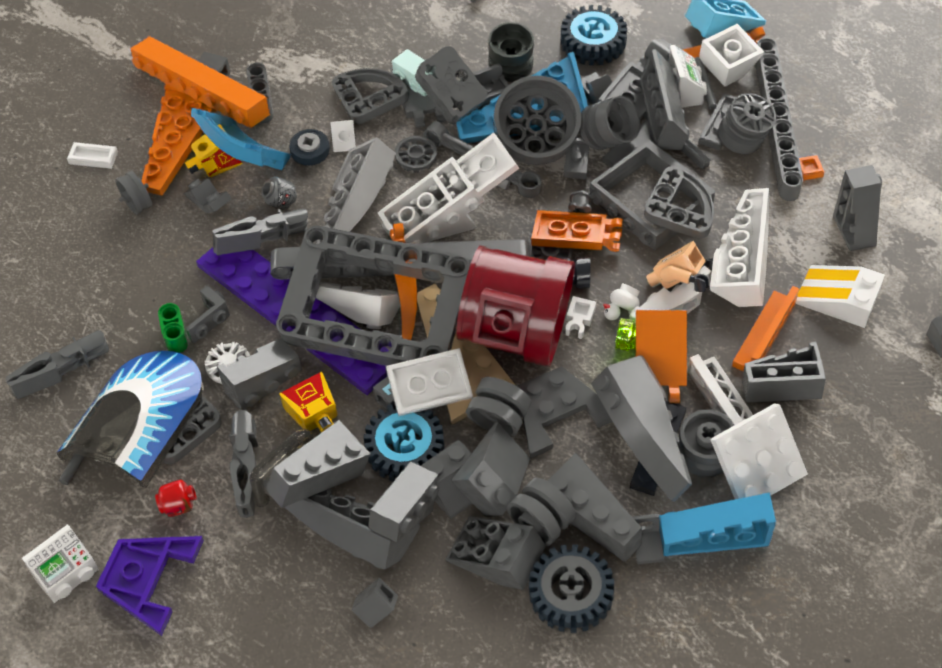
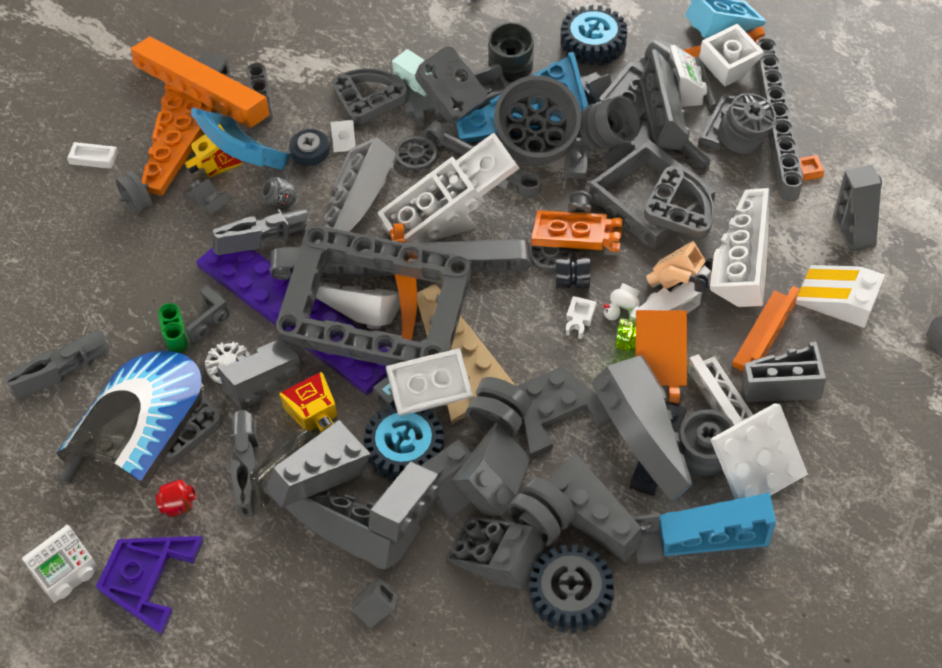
dark red cylinder [456,245,575,367] -> none

